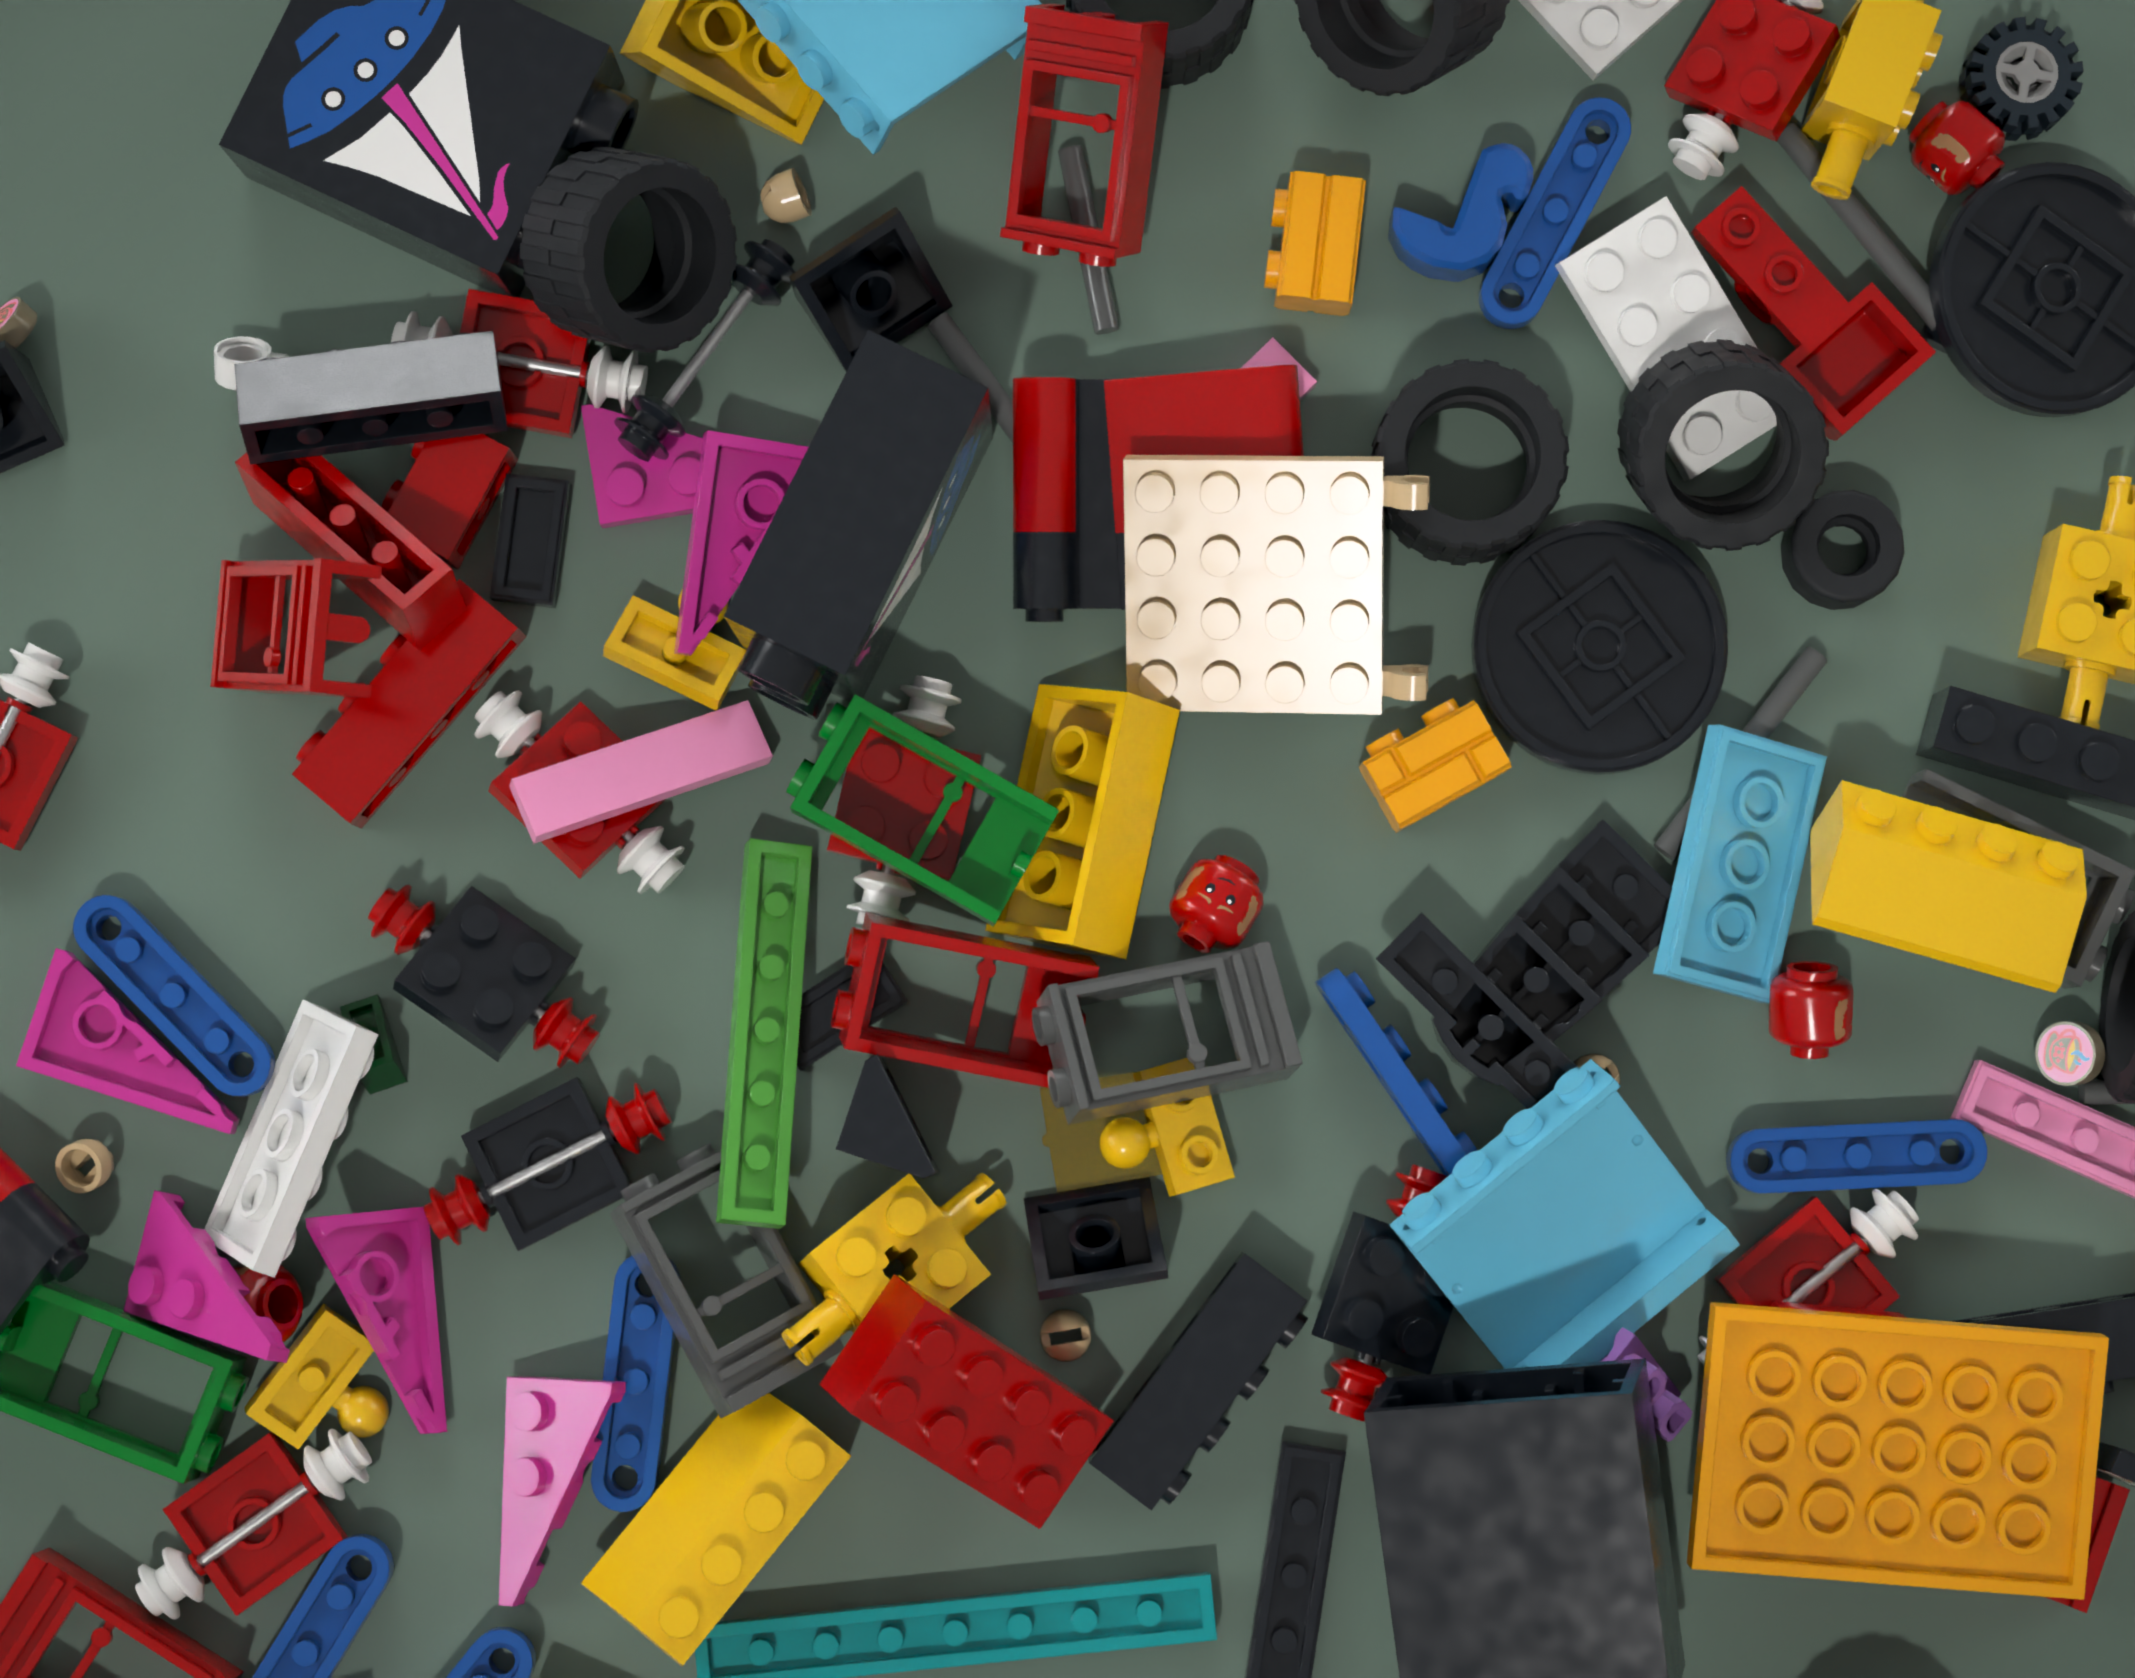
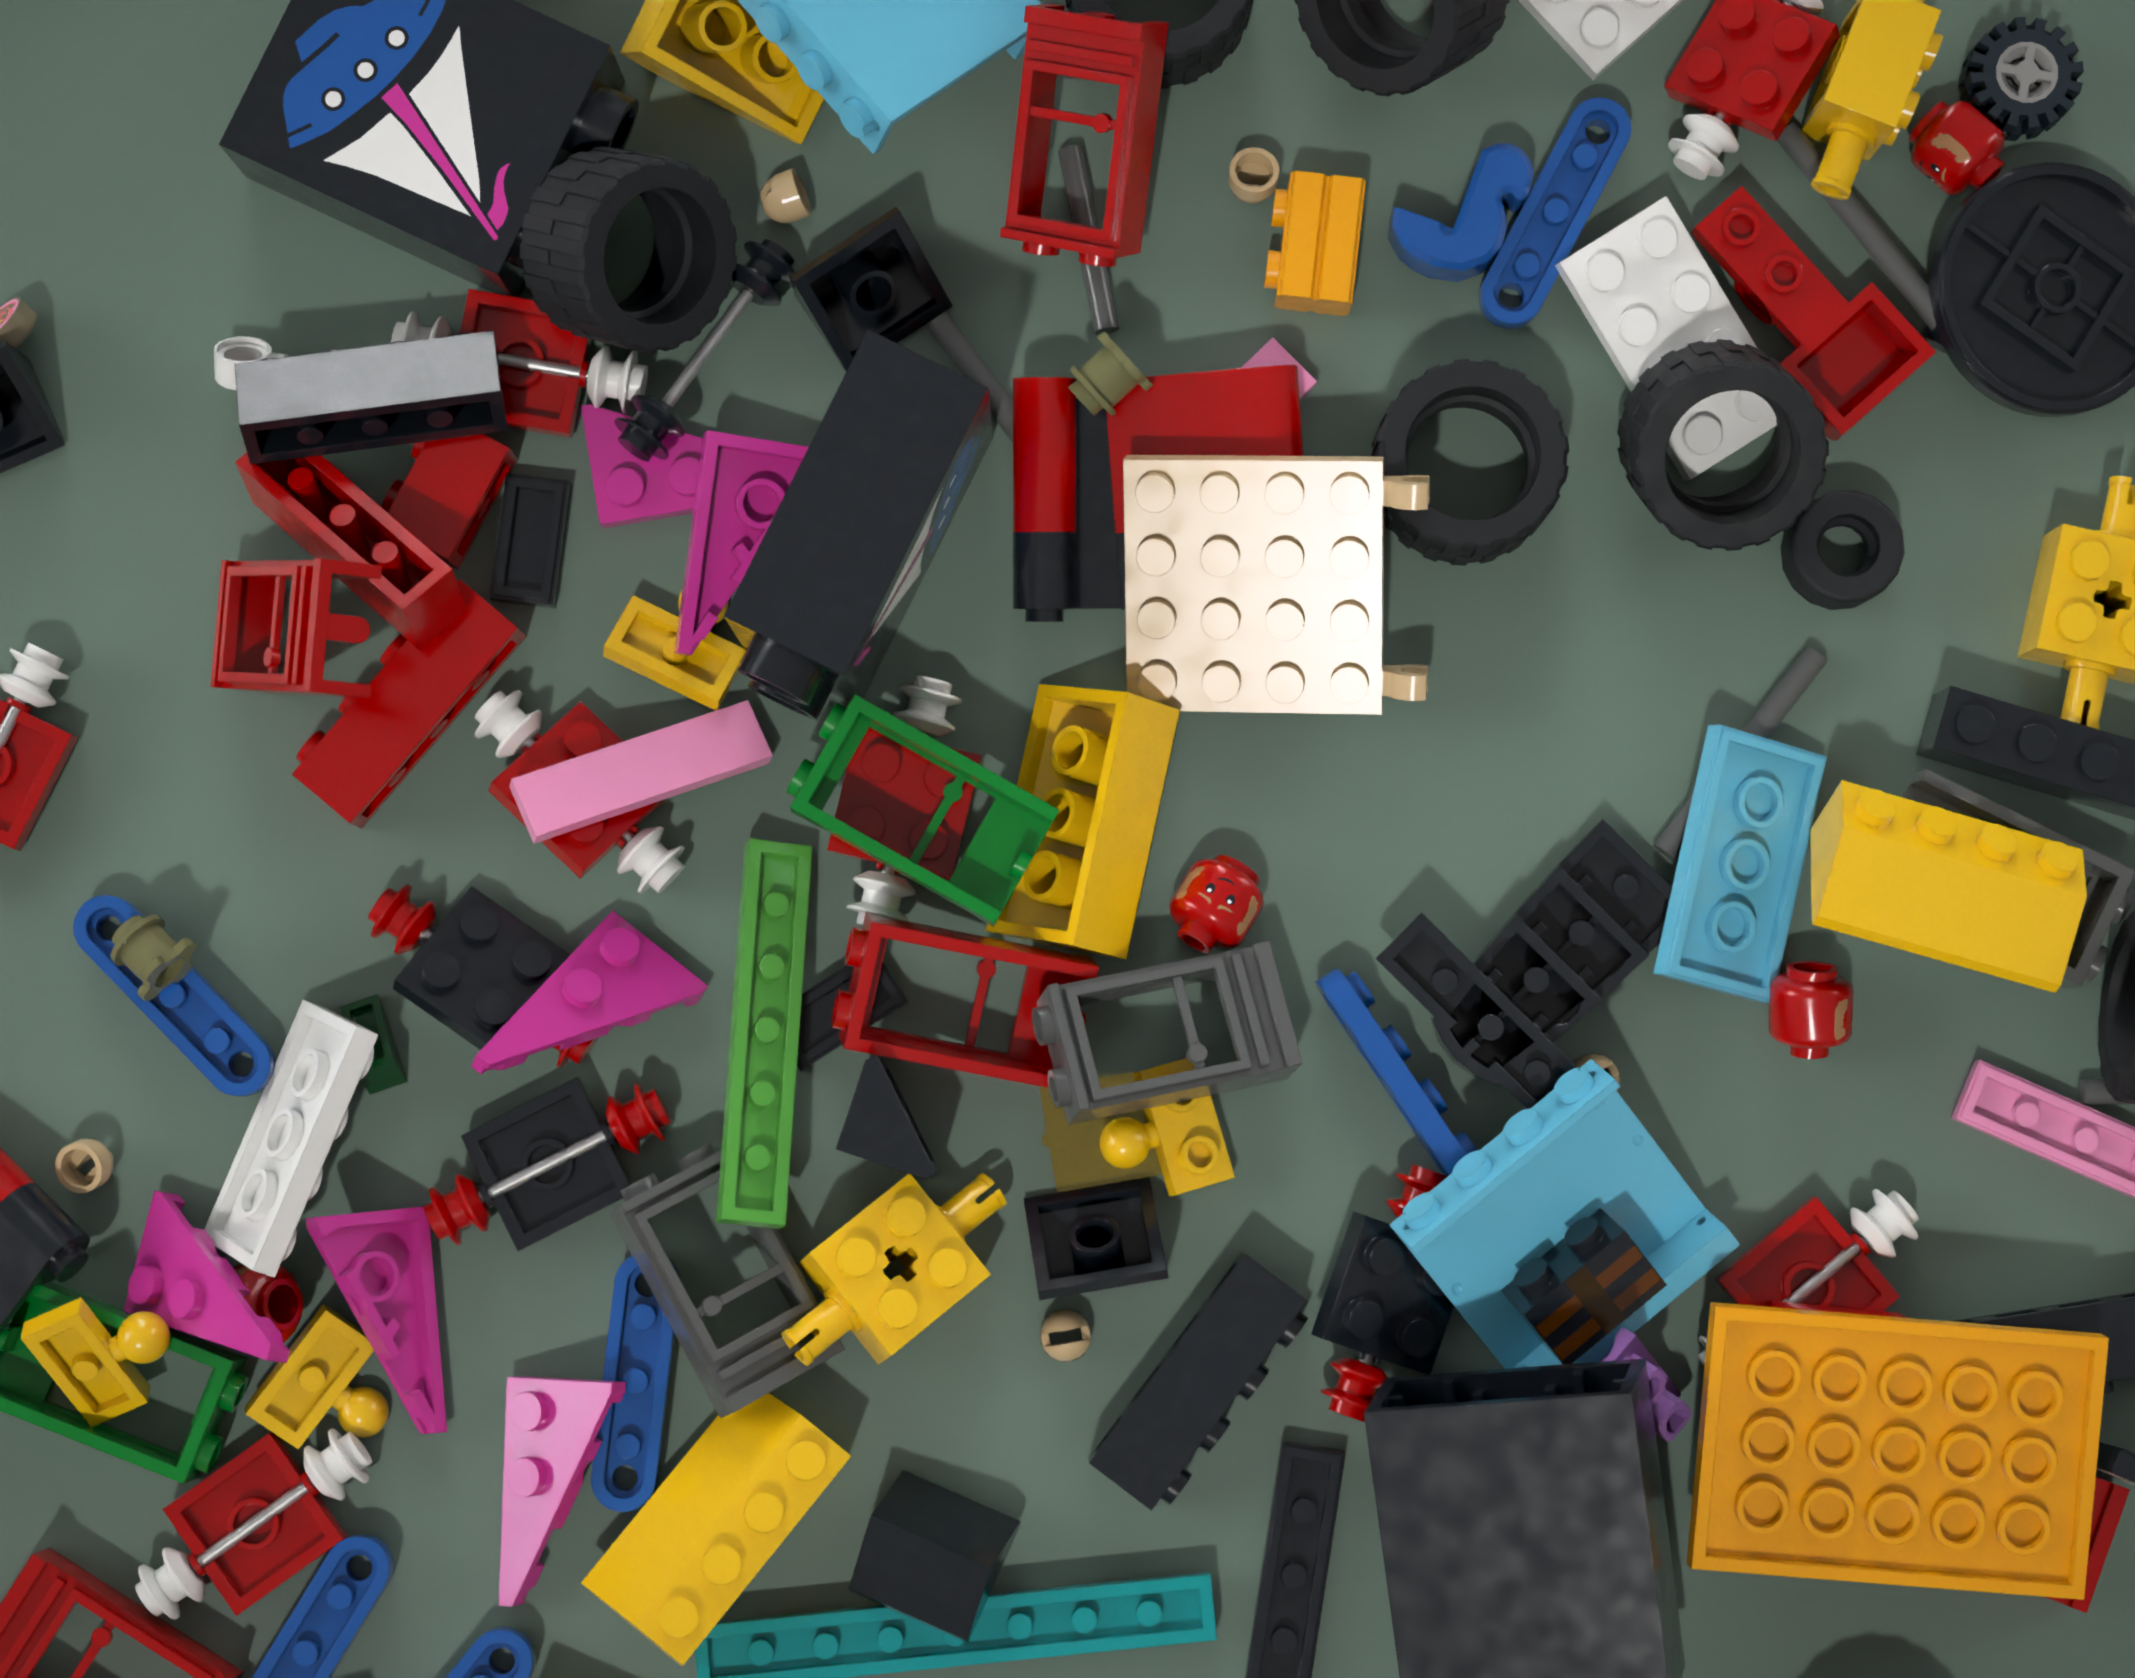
dark pink wing [16,948,240,1134] -> none
red brick [819,1274,1114,1529] -> none
light orange brick [1359,698,1512,833] -> none
black plate [1471,520,1728,775] -> none
blue plate [1726,1119,1987,1193] -> none
tile [2035,1021,2105,1086] -> none
none -> yellow plate [21,1297,170,1428]
none -> olive brick [110,914,197,1001]
none -> dark pink wing [471,910,708,1074]
none -> black slope [849,1470,1021,1643]
none -> olive brick [1068,331,1153,417]
none -> tan hinge [1228,147,1280,204]
none -> black brick [1501,1208,1667,1364]

